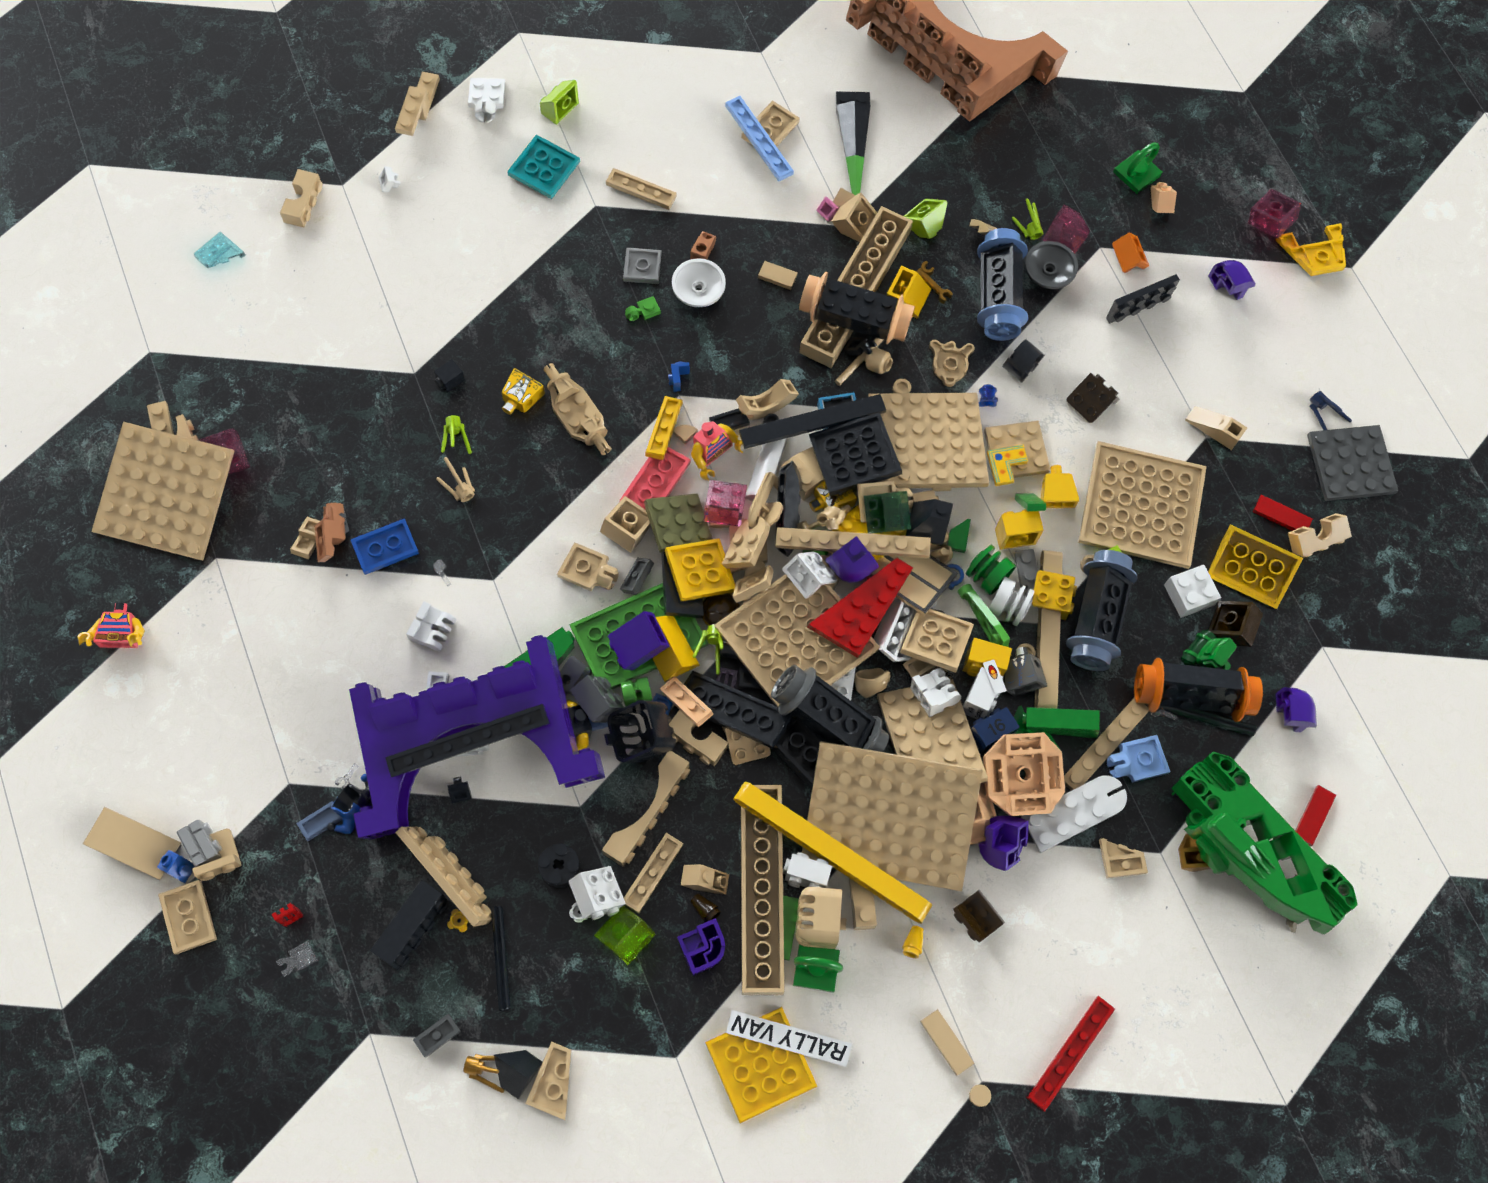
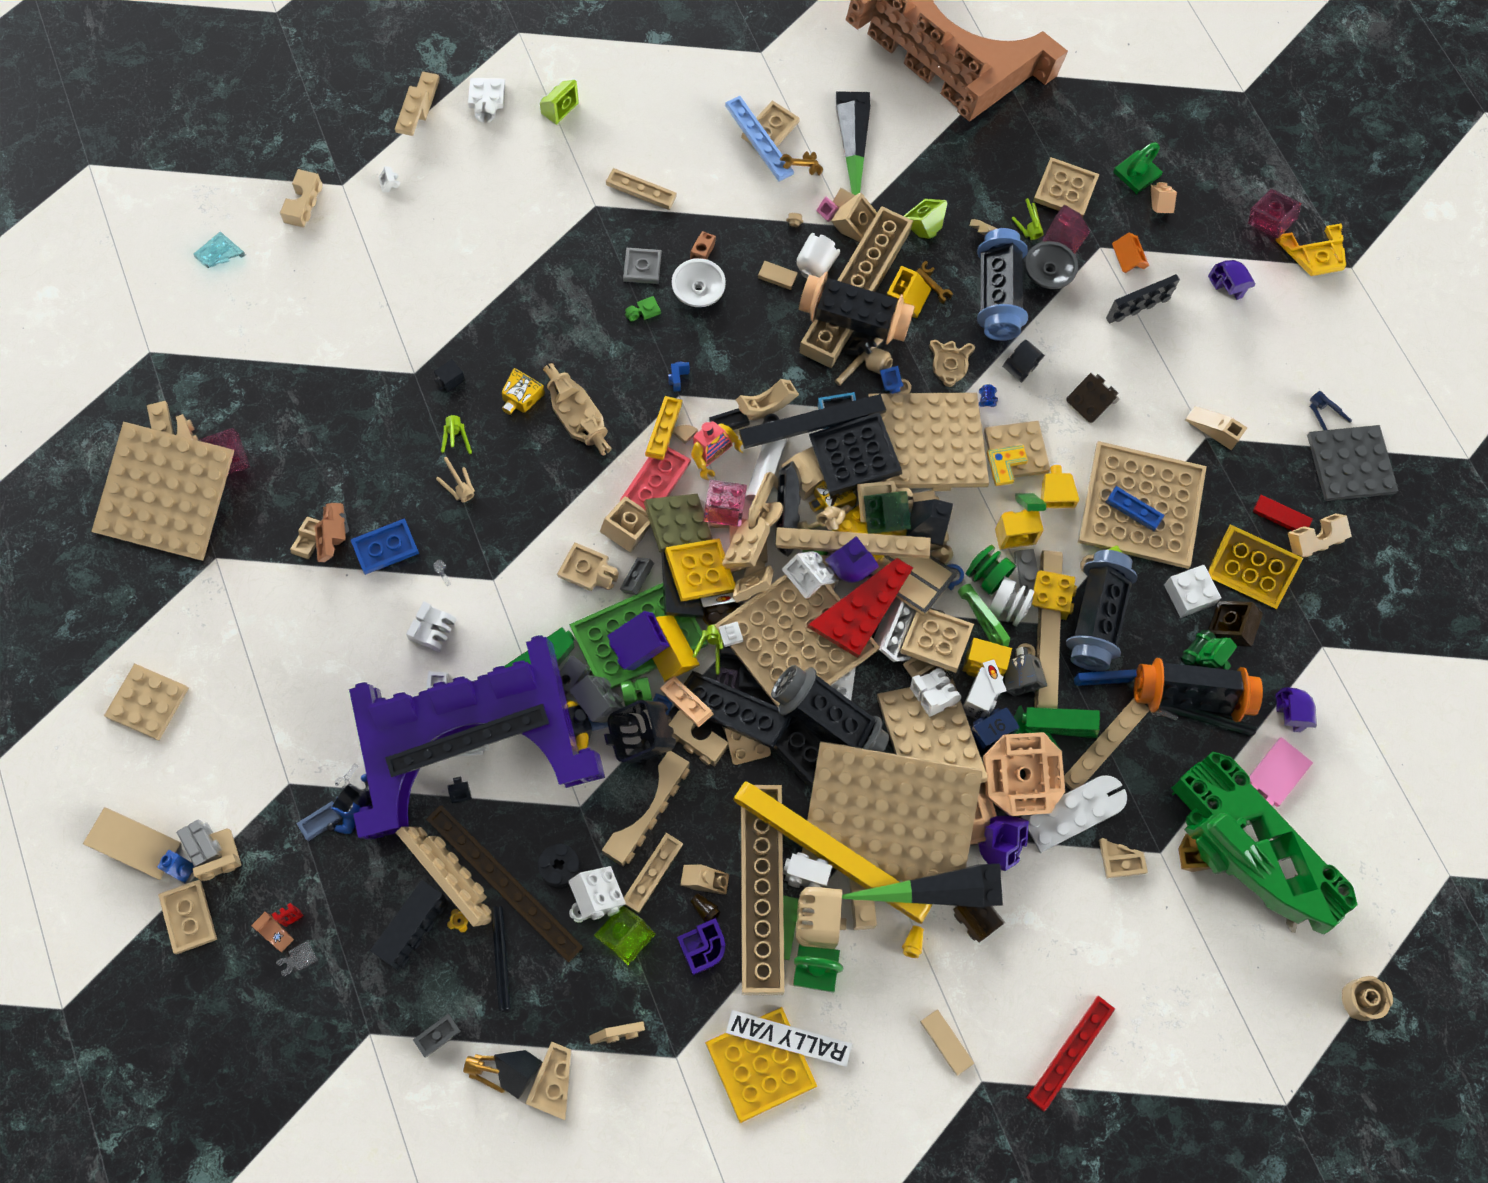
torso [78,602,145,648] -> none
teal plate [507,134,580,199] -> none
tan hair [854,668,890,698] -> none
green tile [947,519,971,553] -> none
tan tile [969,1084,991,1107] -> none
light blue plate [1107,735,1170,783] -> none
red tile [1295,785,1336,847] -> none
none -> tan plate [104,663,189,741]
none -> nougat leg [251,912,294,952]
none -> dark brown plate [426,805,584,963]
none -> tan wing [589,1021,645,1044]
none -> white sticker [701,593,735,607]
none -> white tile [719,621,743,647]
none -> pearl gold bar [780,151,823,176]
none -> tan plate [786,213,803,227]
none -> white cylinder [797,233,840,279]
none -> black plate [842,863,1003,907]
none -> blue bracket [880,366,903,394]
none -> tan plate [1033,157,1099,219]
none -> blue tile [1074,669,1137,686]
none -> blue tile [1106,486,1165,532]
none -> bright pink tile [1249,737,1313,807]
none -> tan brick [1342,976,1393,1021]

